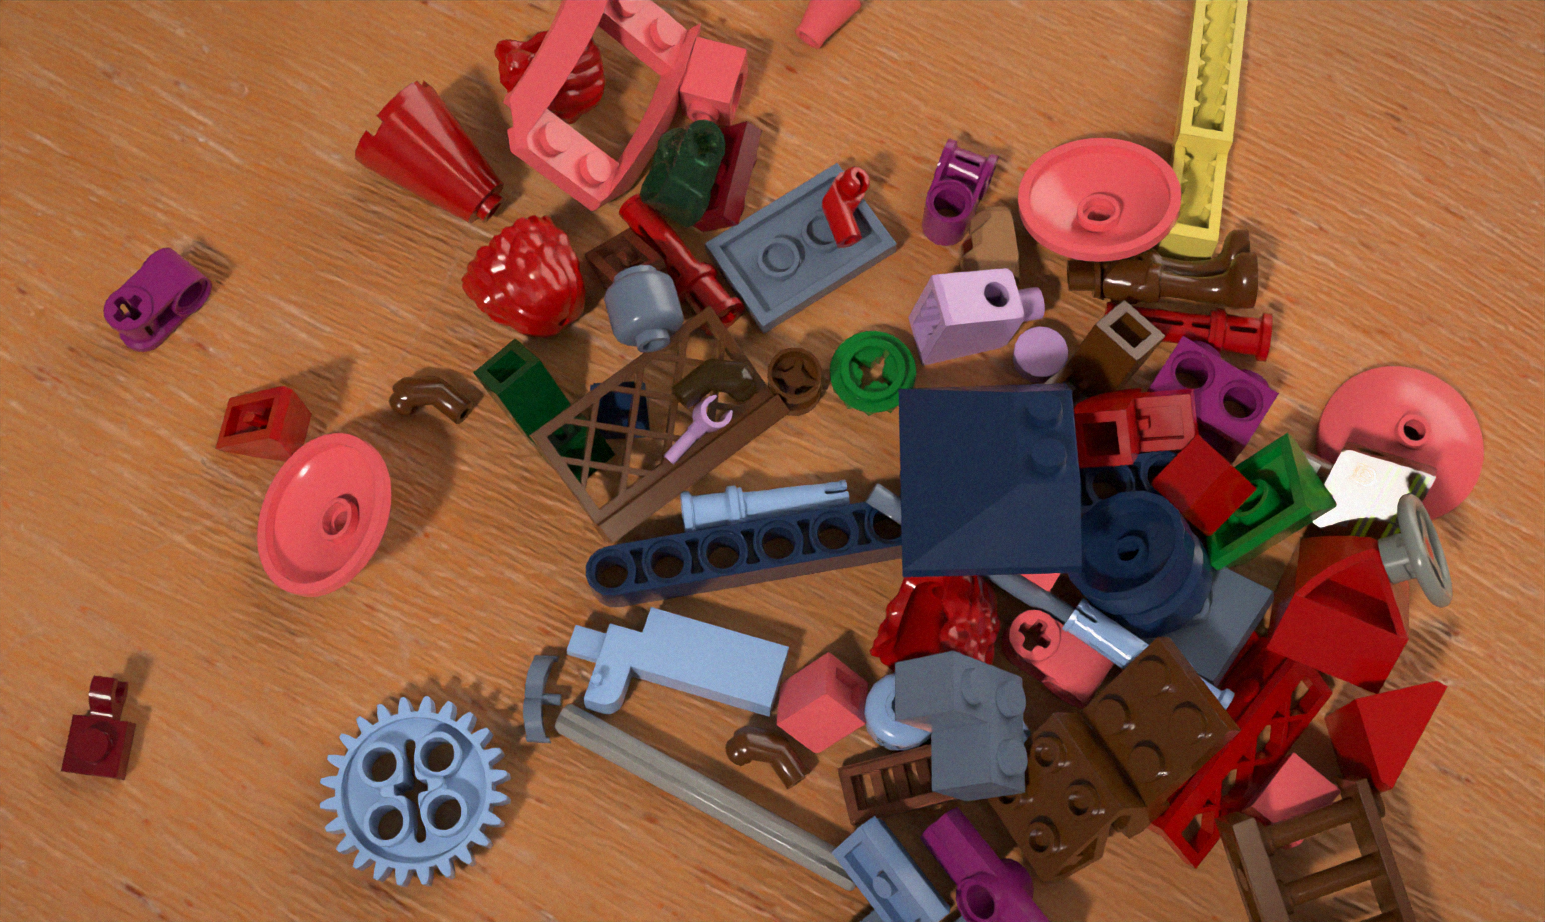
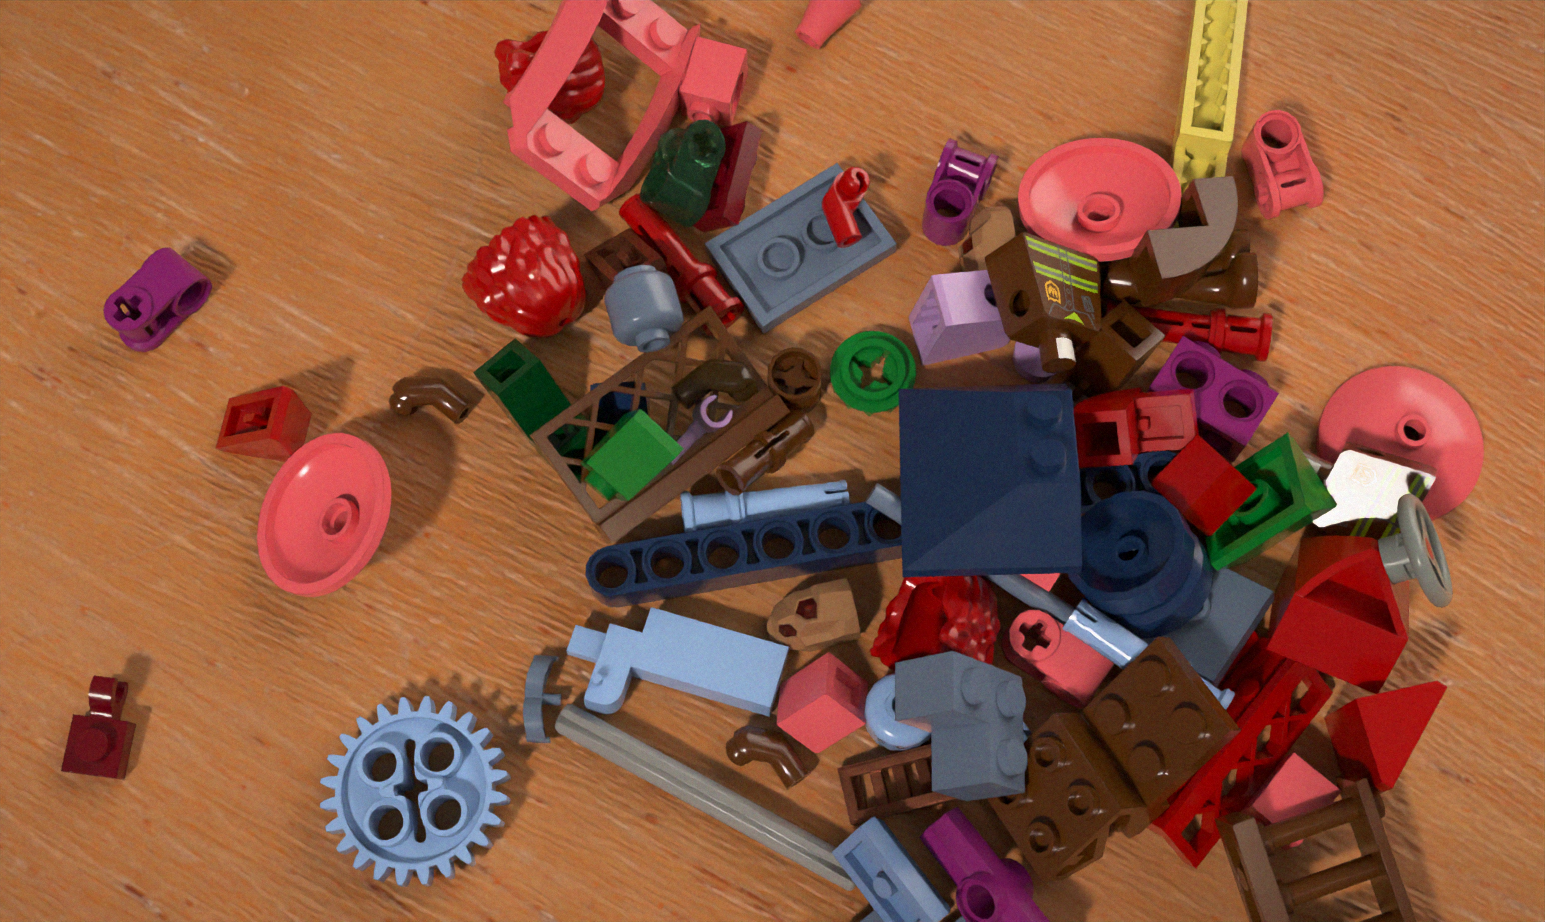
red cone [355,80,505,223] -> none
none -> green slope [580,409,684,502]
none -> reddish brown pin [716,410,814,495]
none -> medium nougat rock [766,578,860,652]
none -> reddish brown torso [985,232,1101,373]
none -> reddish brown brick [1128,176,1238,307]
none -> coral piece [1241,110,1324,220]

